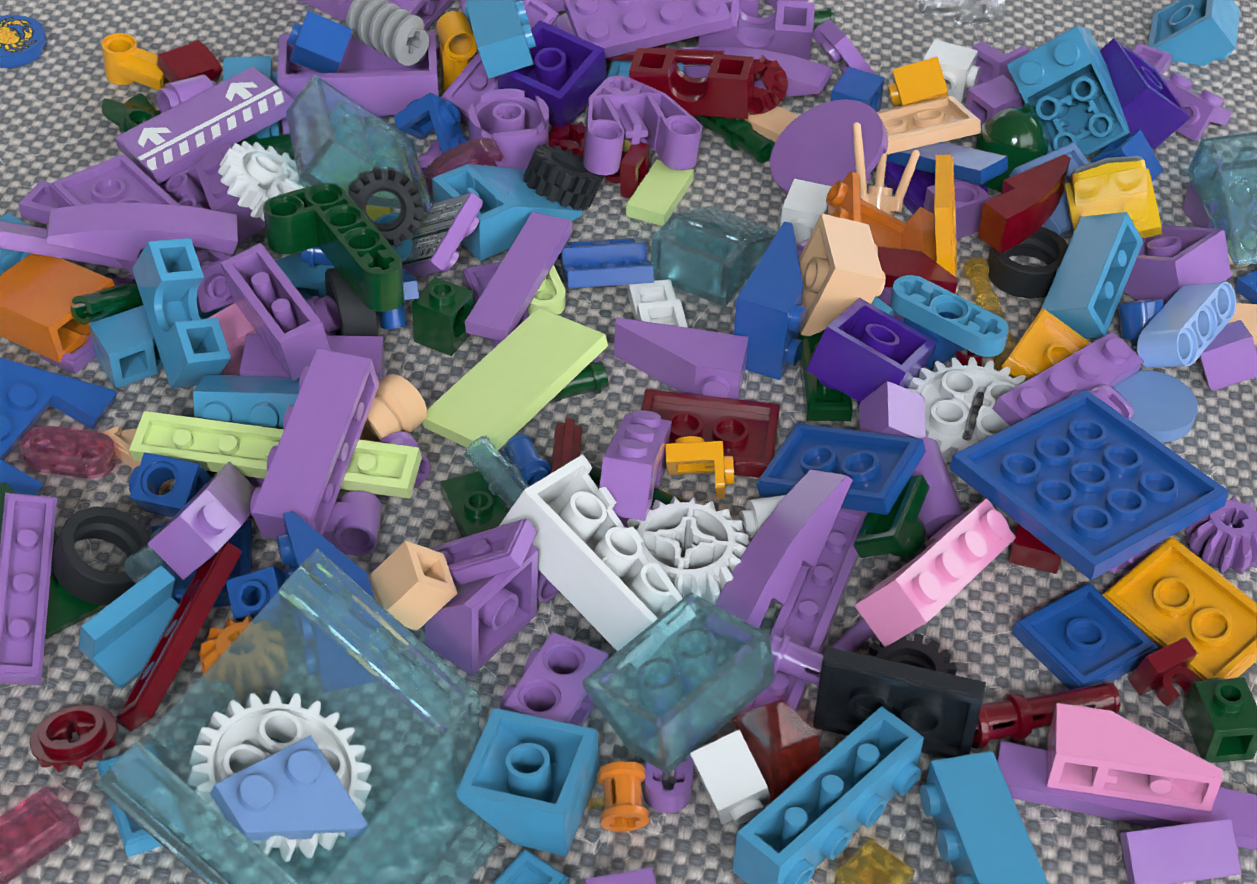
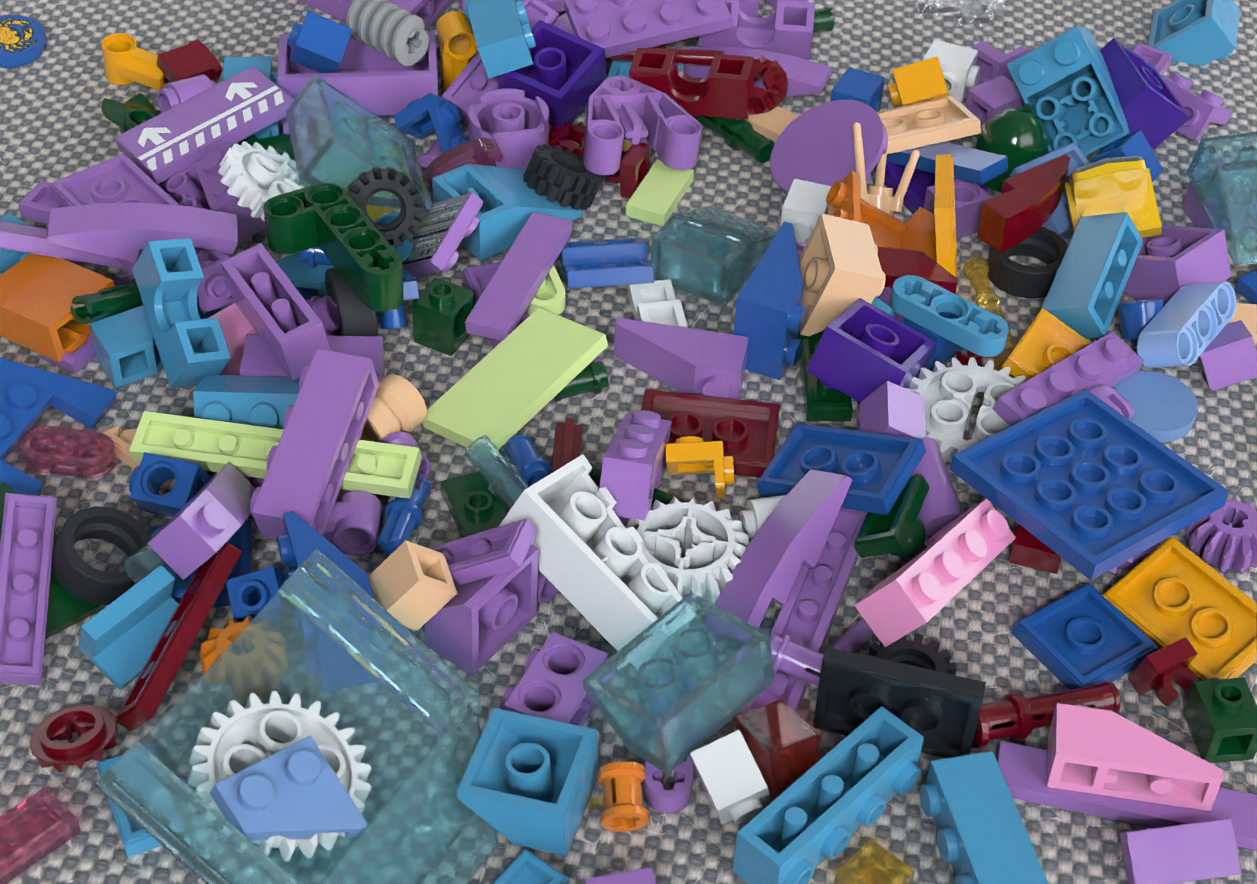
medium lavender hinge [813,19,876,75] -> none
none -> blue axle [377,474,431,556]

